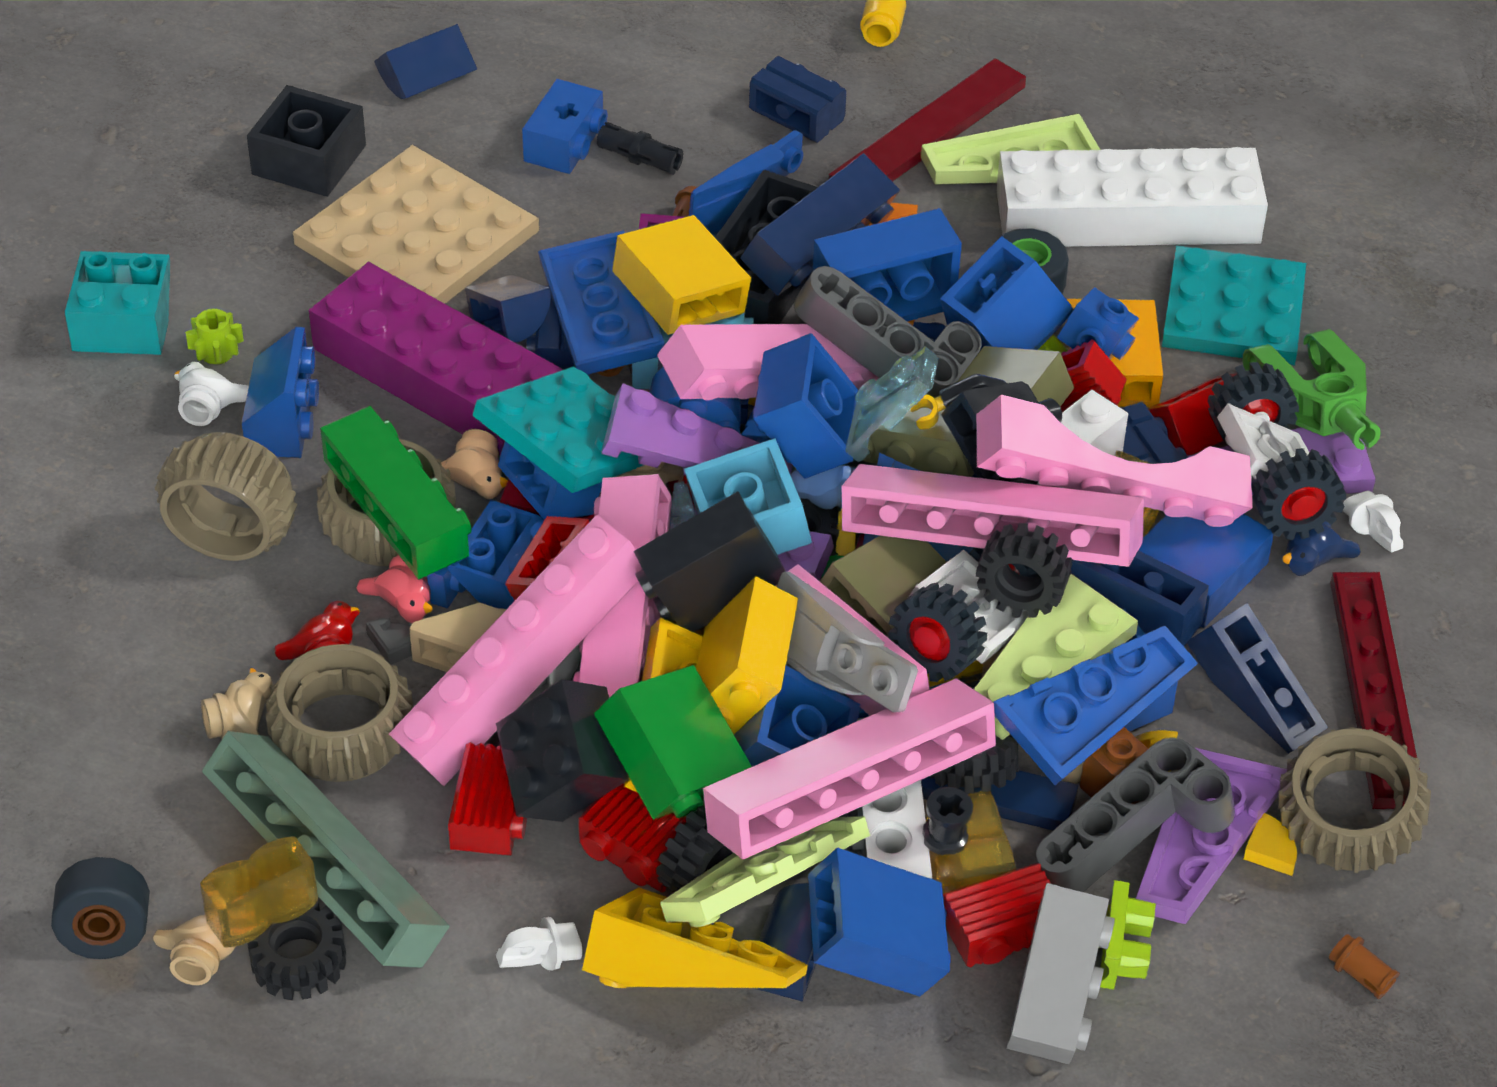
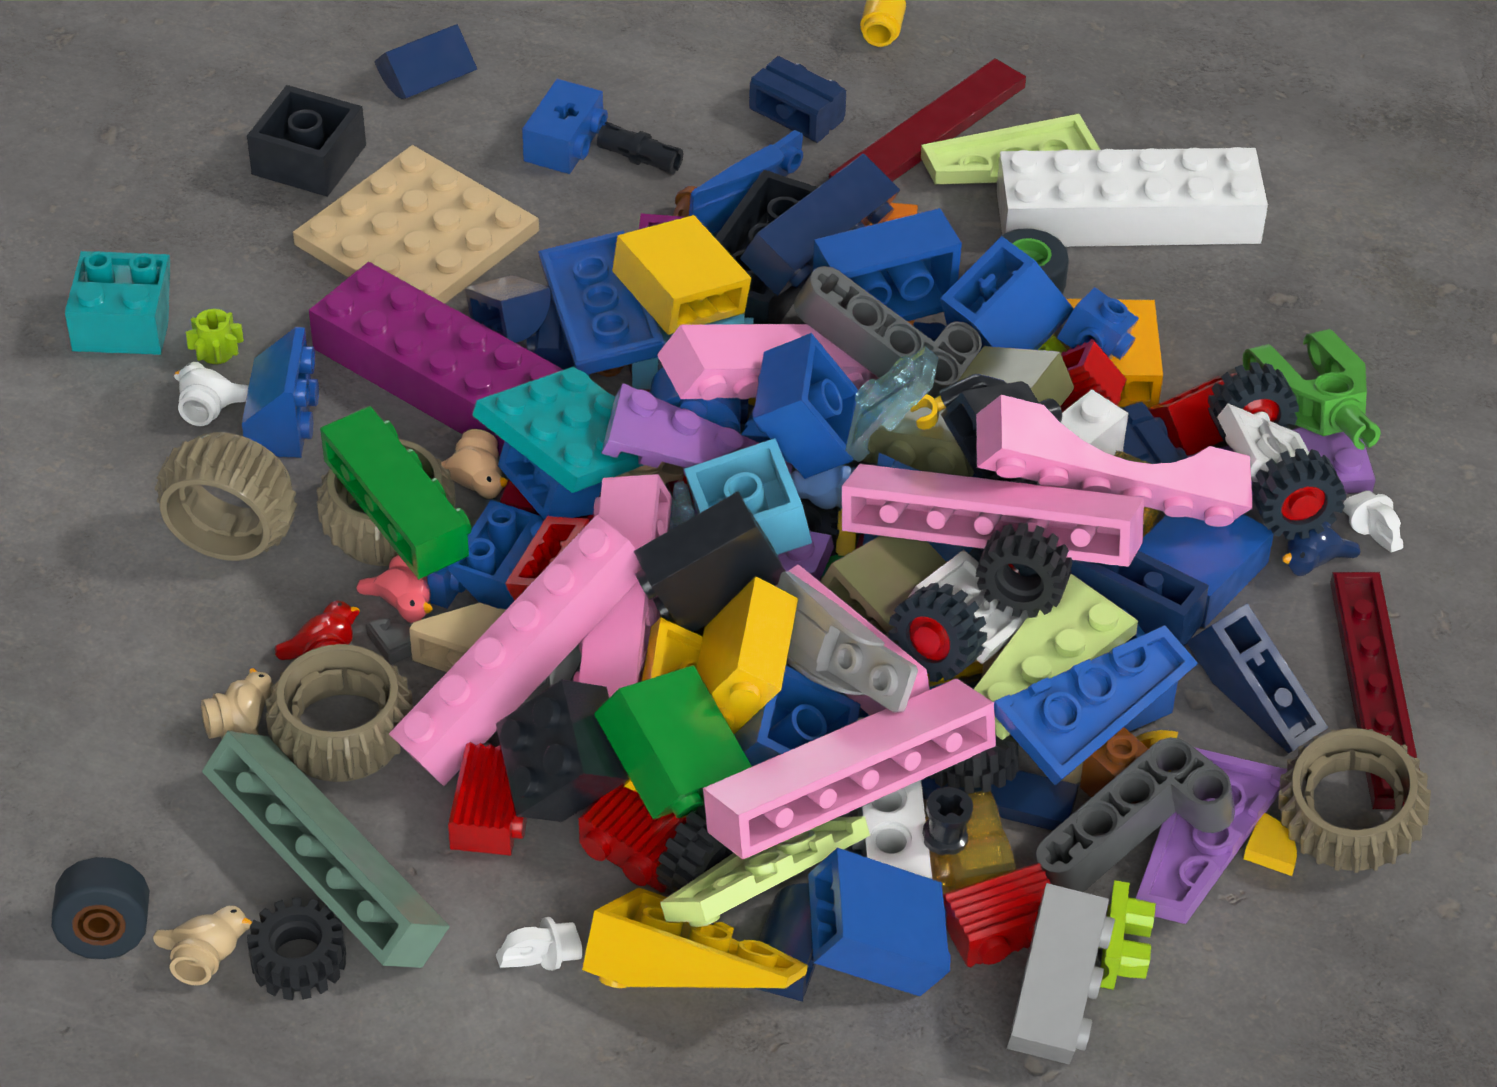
clear yellow brick [200,837,318,947] -> none
teal plate [1162,246,1307,365] -> none
dark orange pin [1329,934,1400,999] -> none

